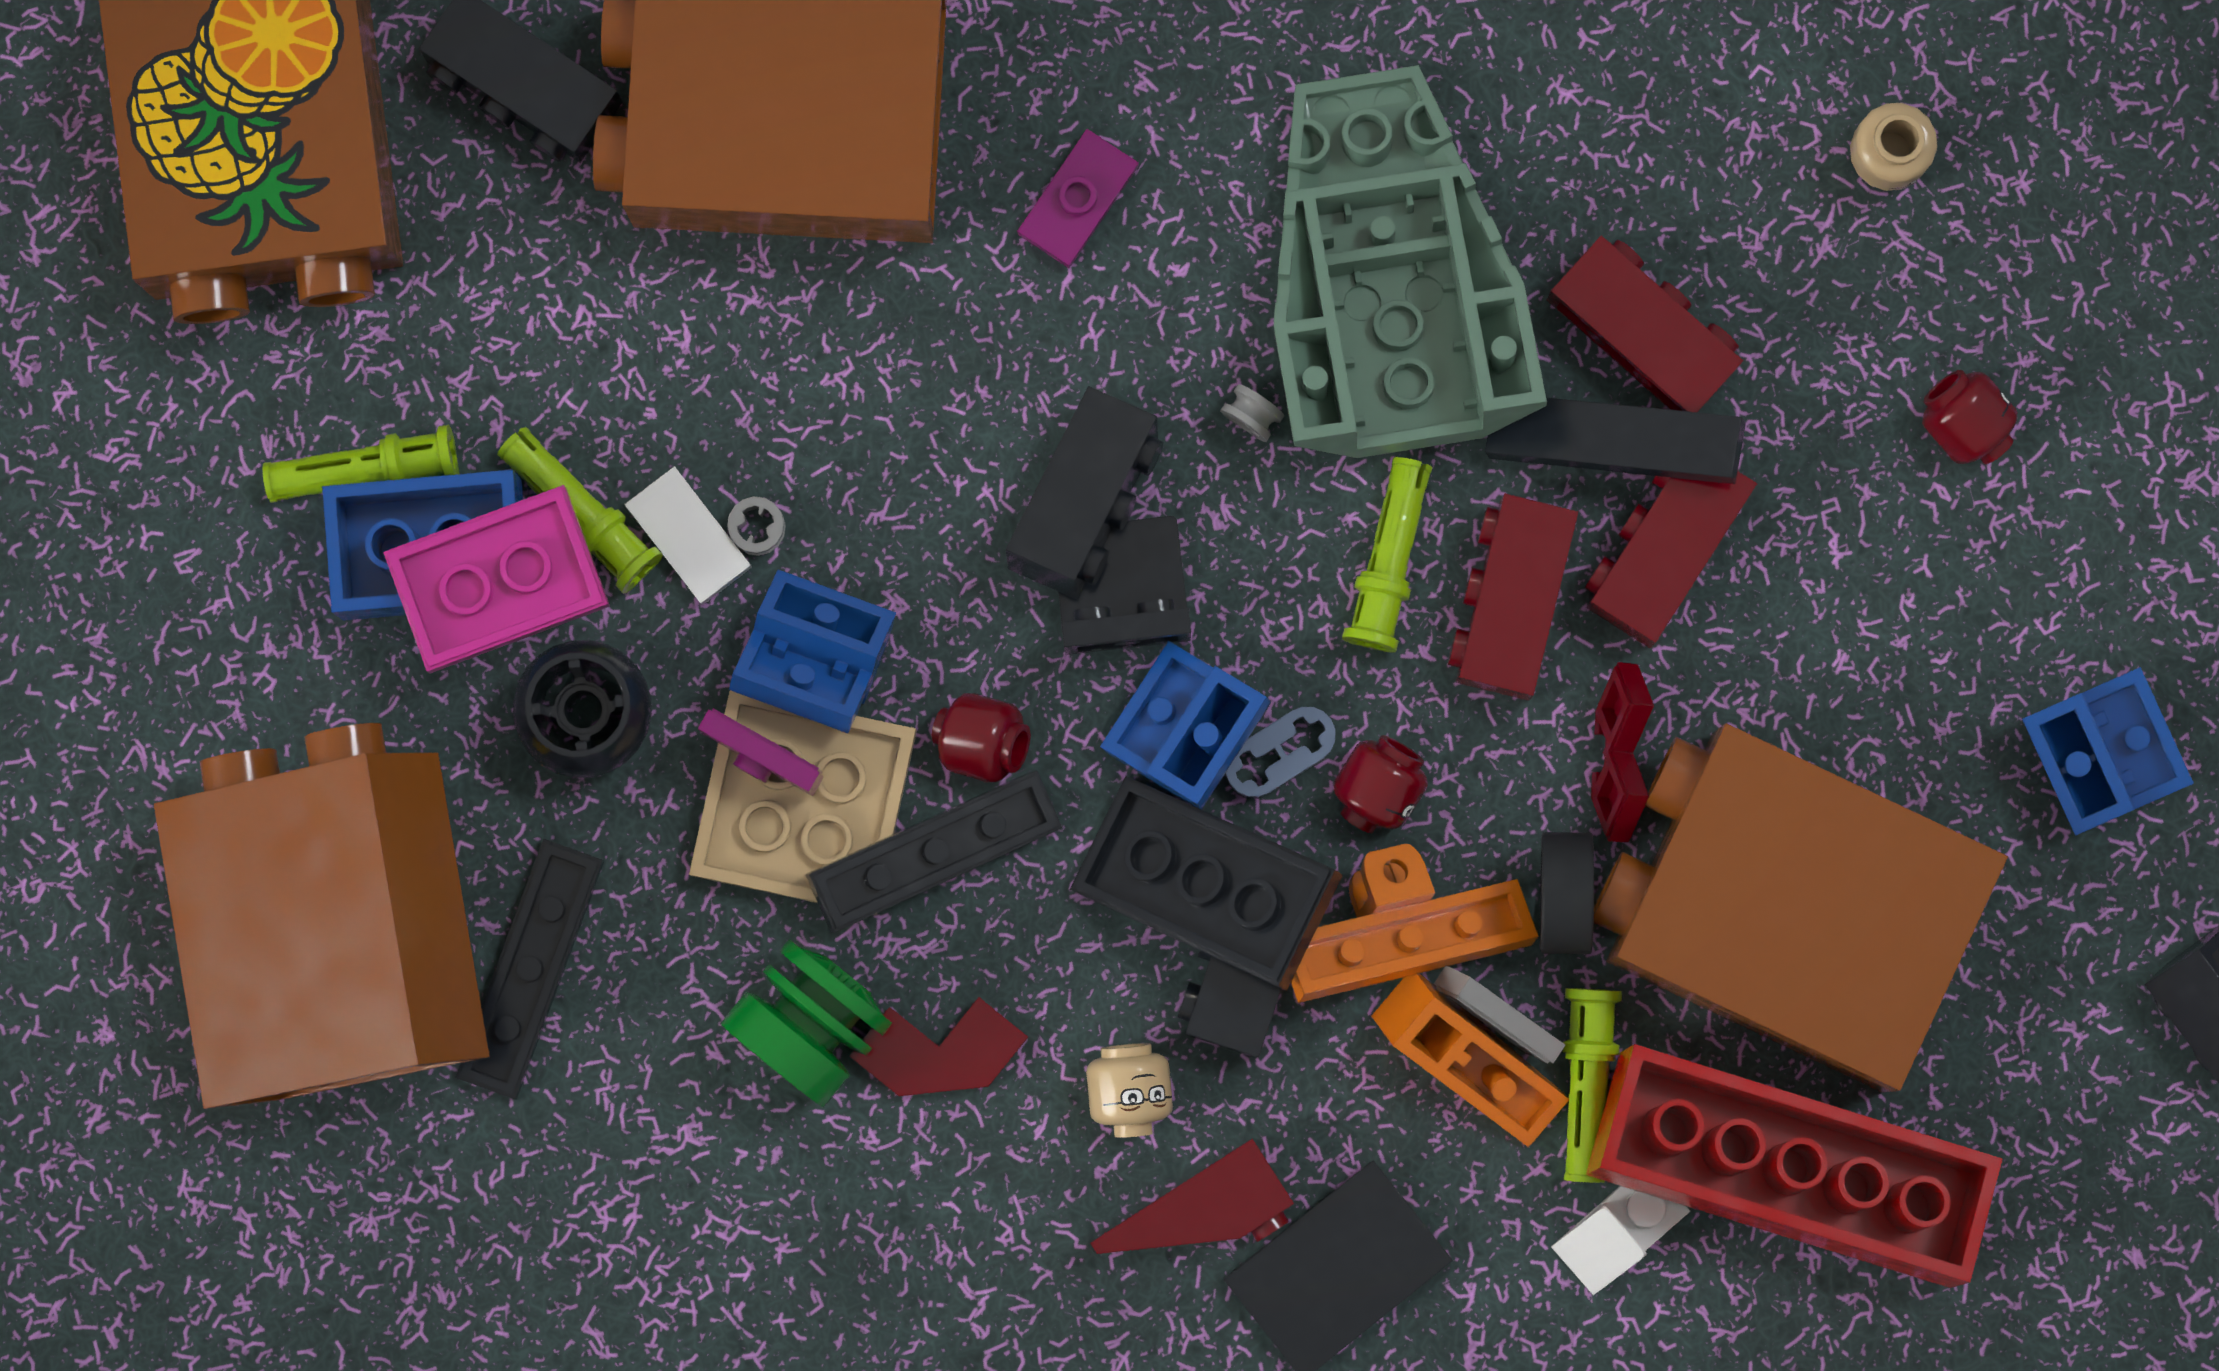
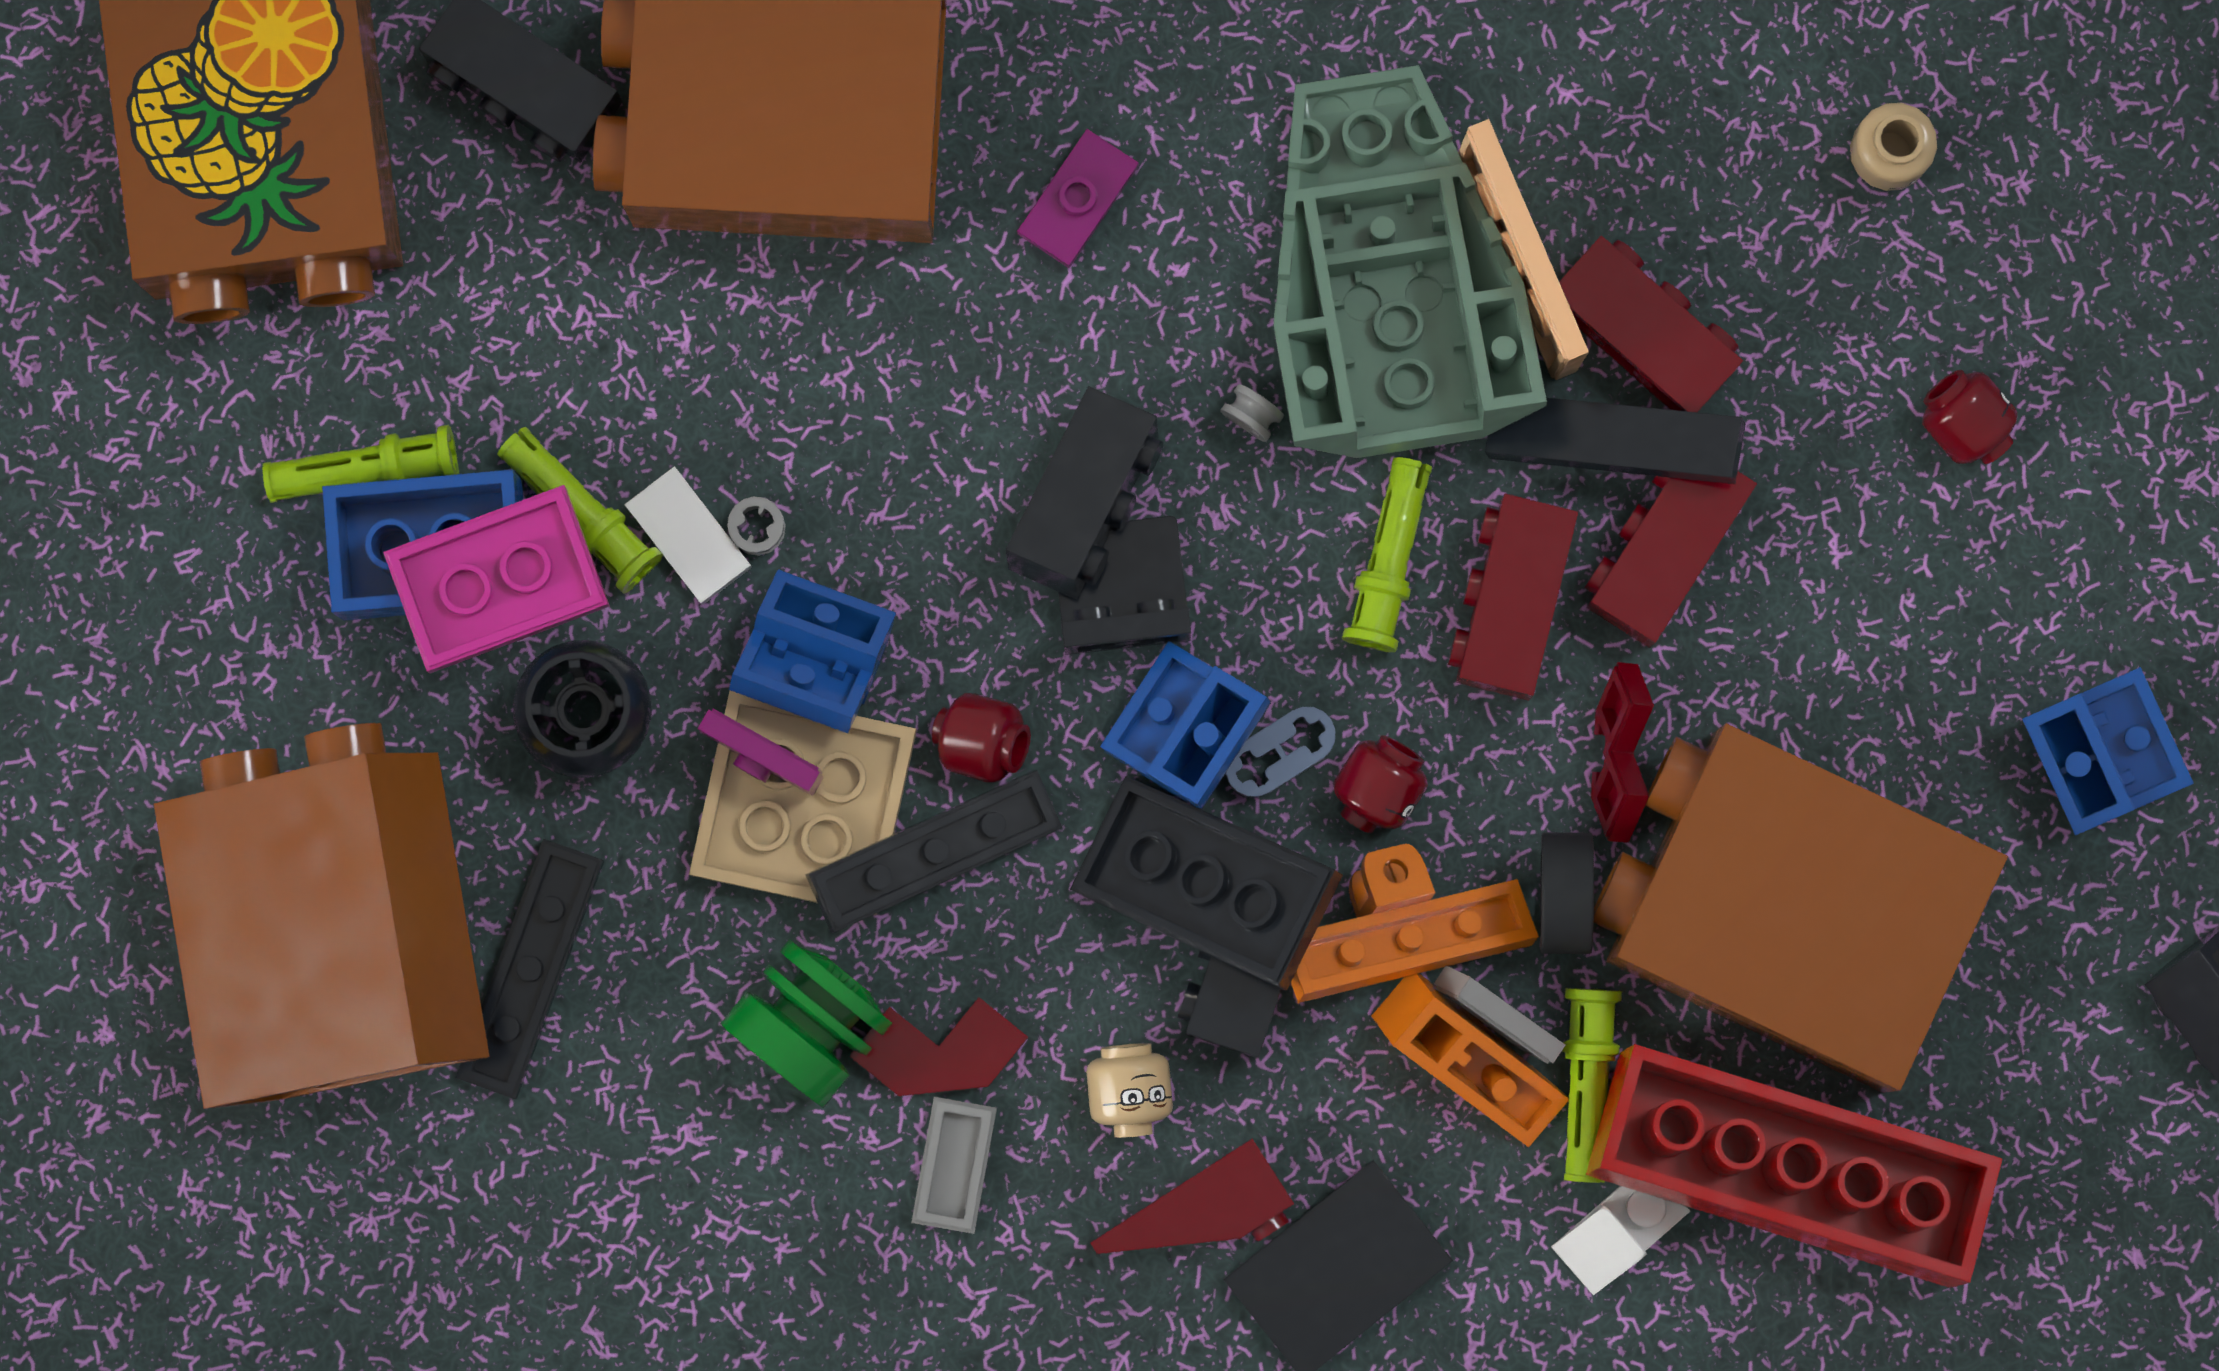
none -> light grey tile [911,1097,997,1234]
none -> light nougat tile [1458,119,1589,380]

